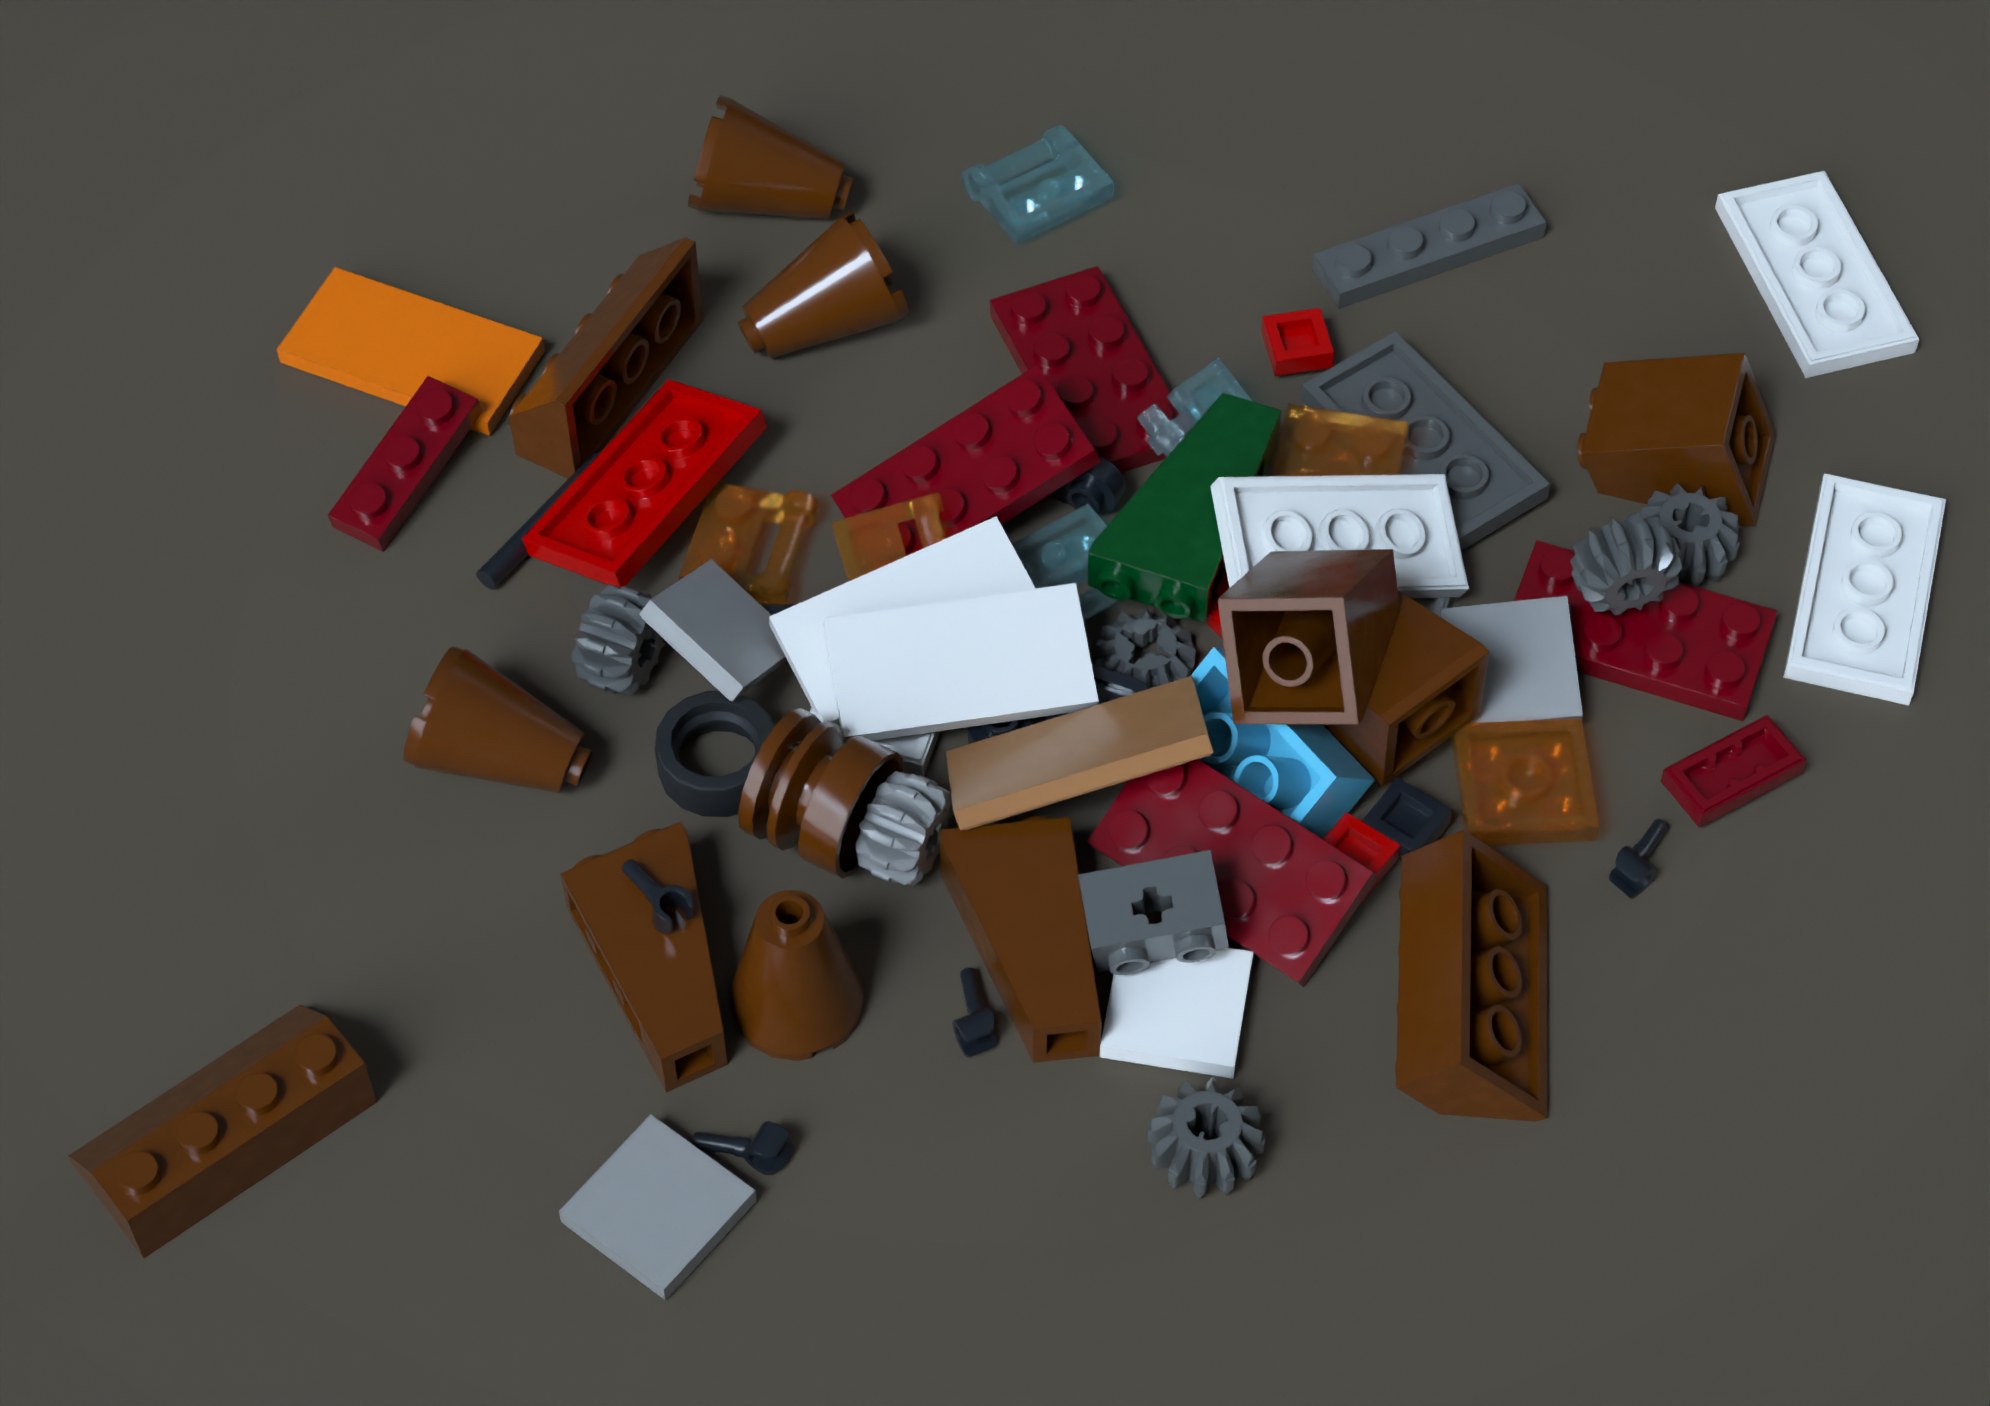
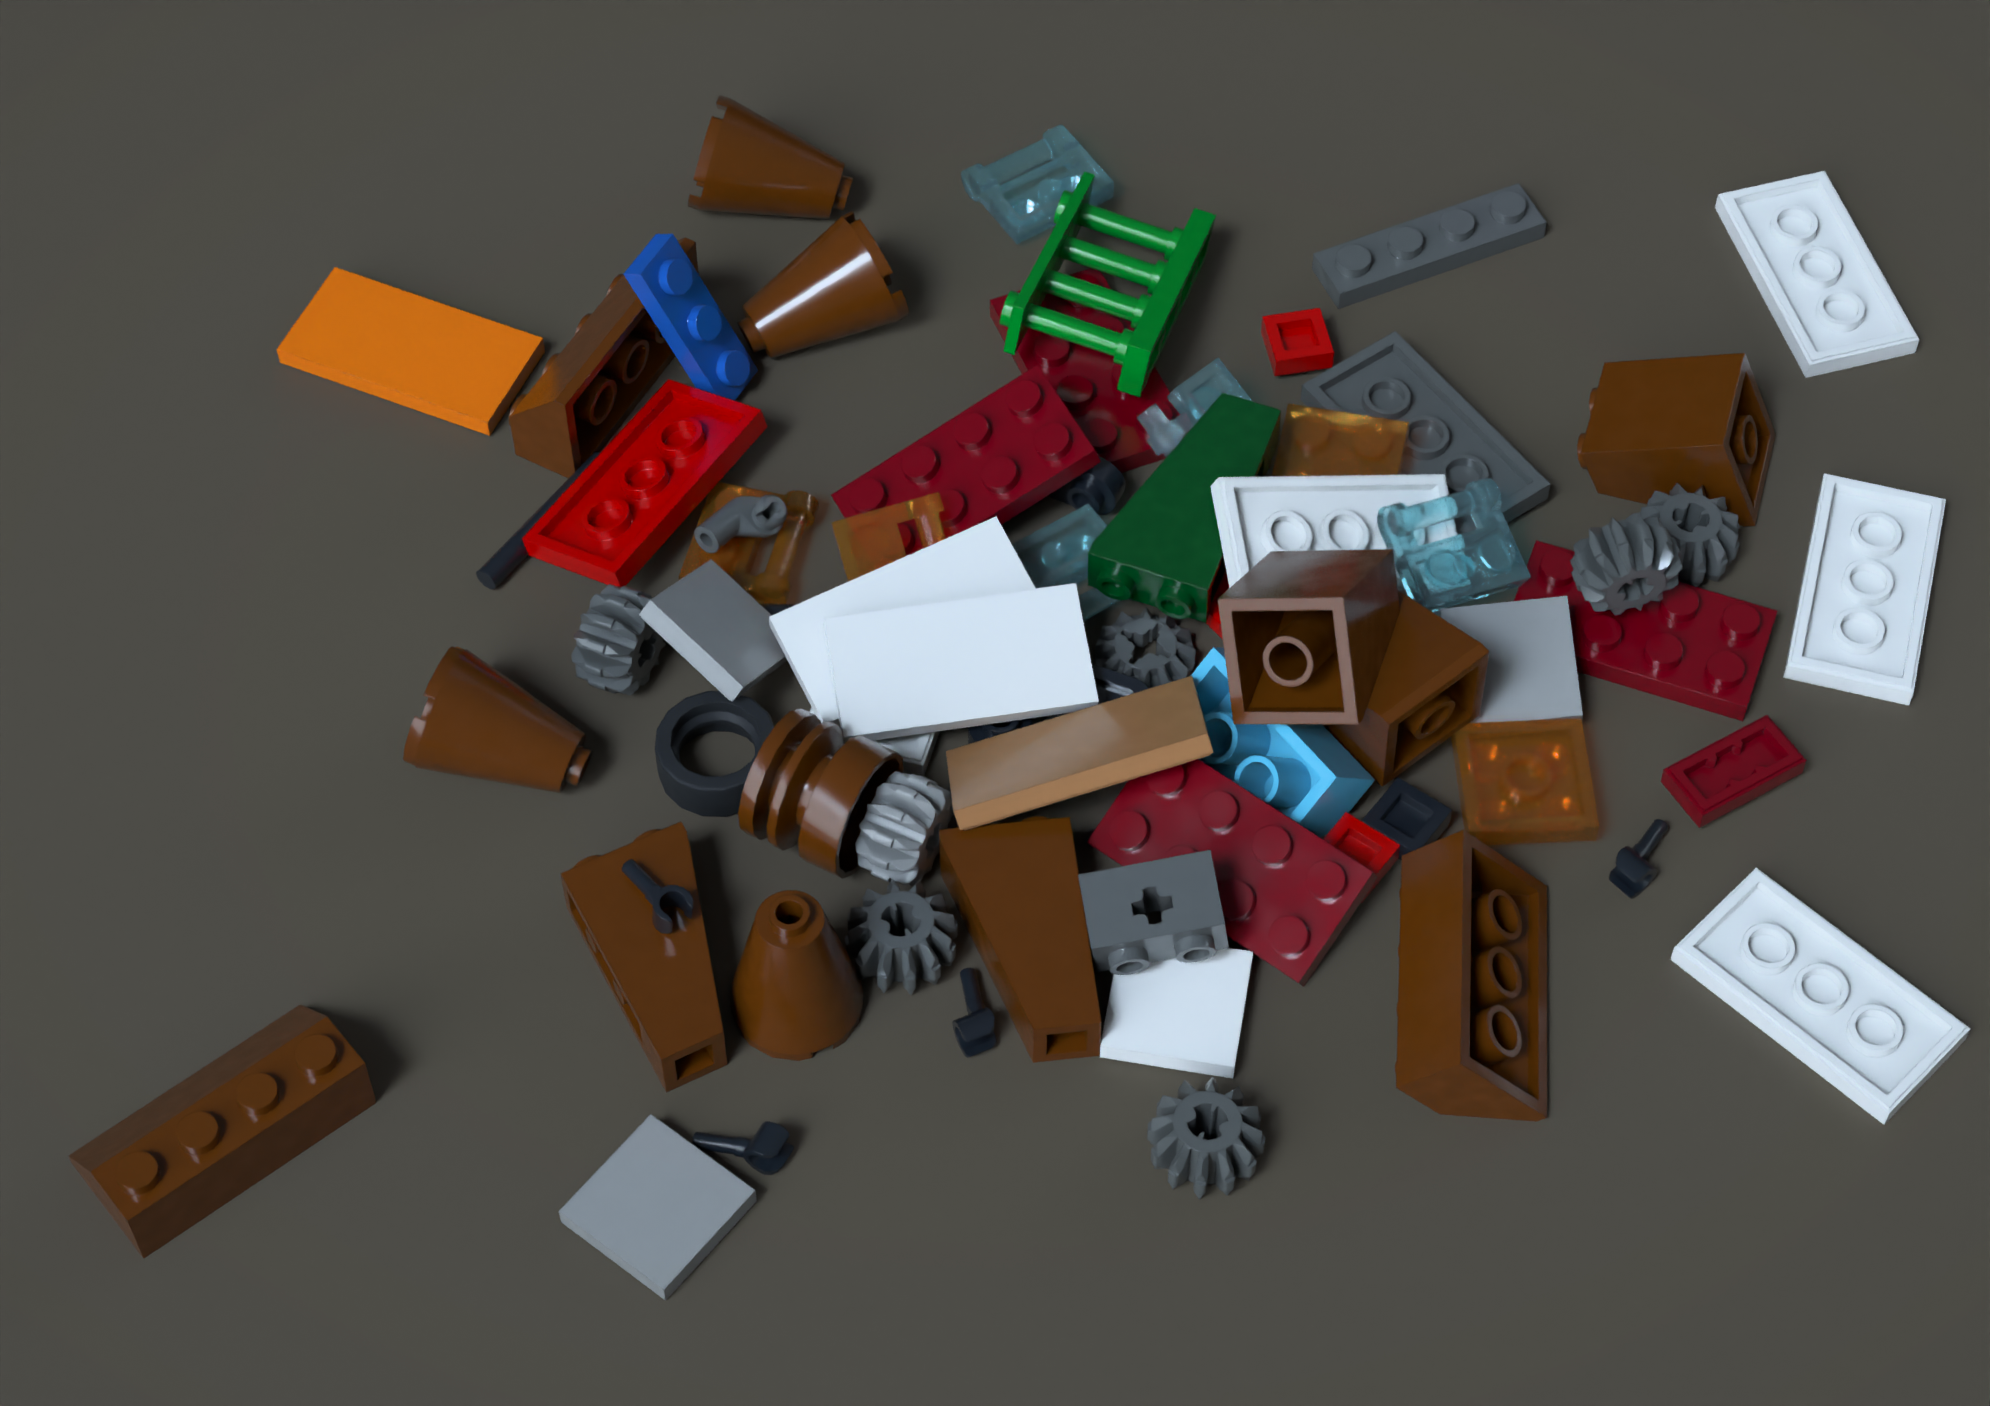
dark red plate [328,376,483,552] -> none
none -> blue plate [623,234,758,401]
none -> dark grey arm [694,495,788,553]
none -> dark grey gear [845,878,958,995]
none -> green fence [1000,171,1216,397]
none -> clear light blue plate [1377,478,1531,612]
none -> white tile [1670,868,1971,1125]

